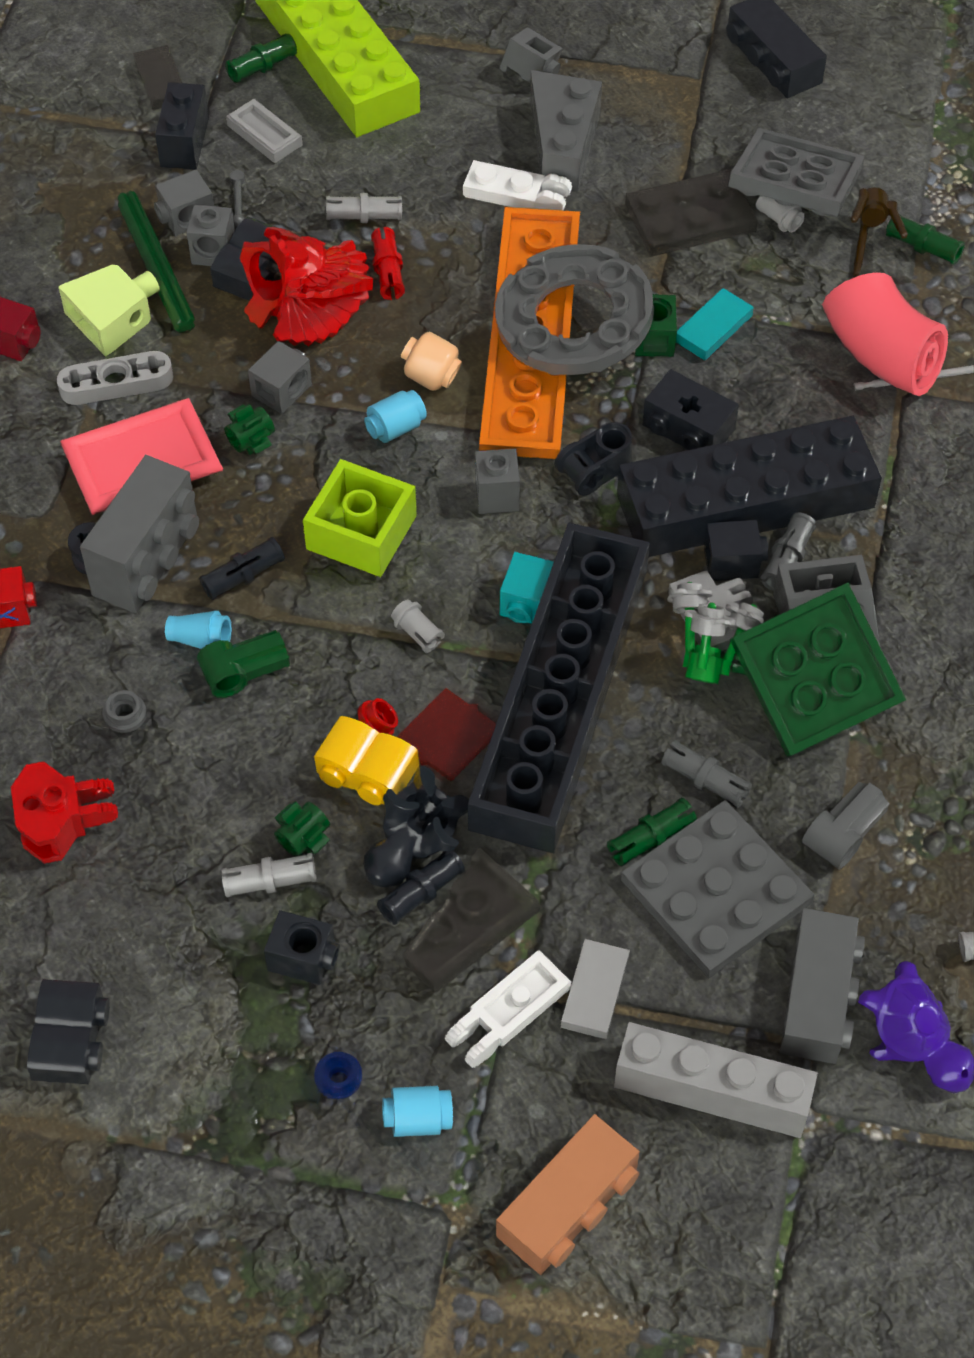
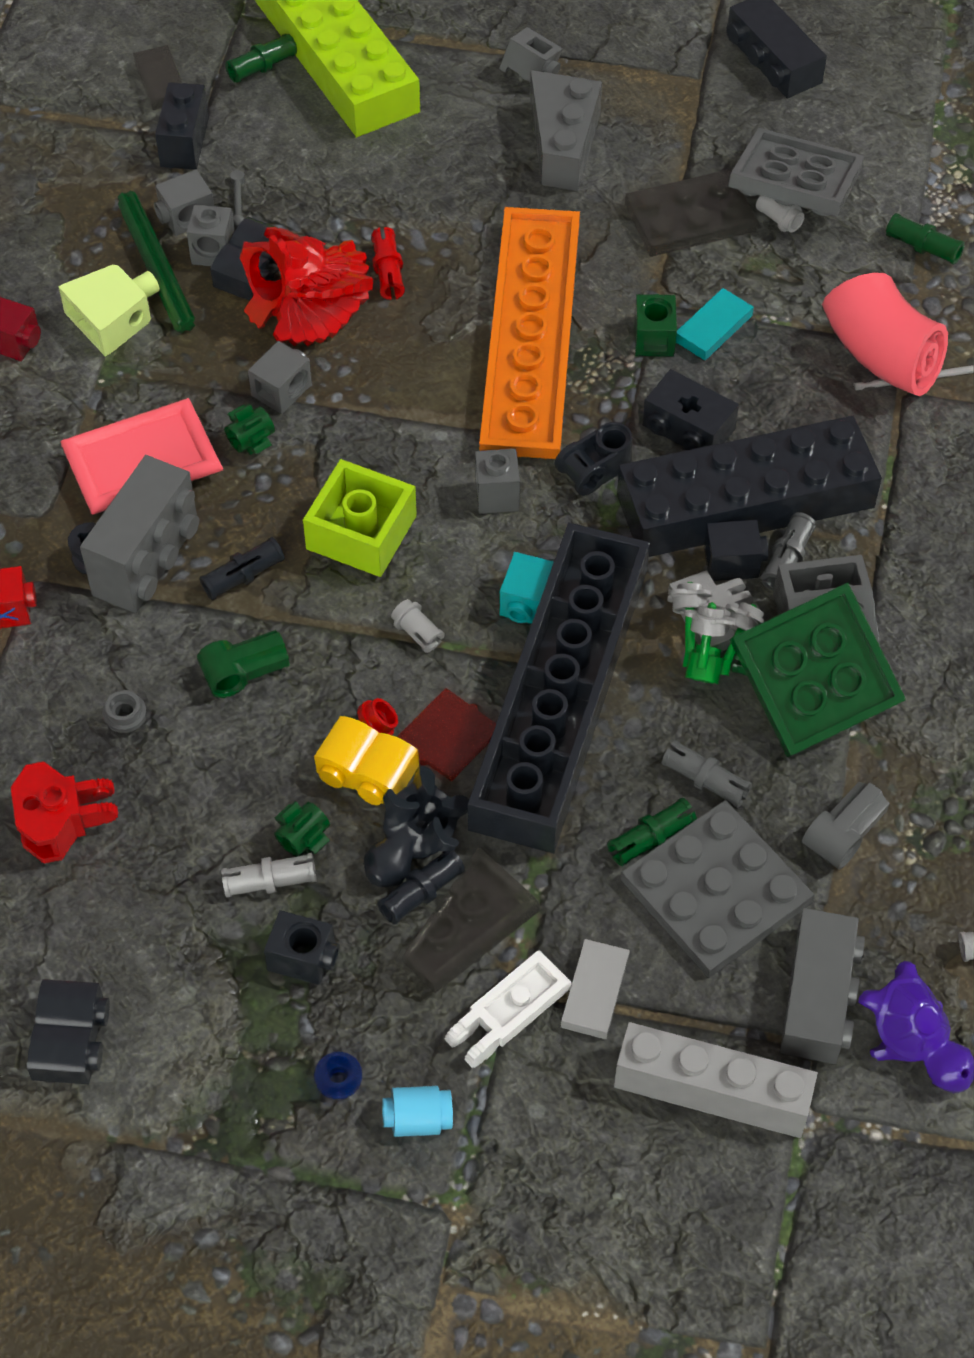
light grey beam [57,351,173,405] -> none
medium azure cone [165,611,232,649] -> none
light grey tile [226,99,303,163] -> none
light grey pin [326,193,402,223] -> none
medium azure brick [364,390,427,443] -> none
light nougat head [401,332,462,391] -> none
white hinge [463,160,572,211] -> none
dark grey plate [495,244,654,375] -> none
nougat brick [496,1114,640,1275] -> none
dark brown plant [851,187,908,278] -> none

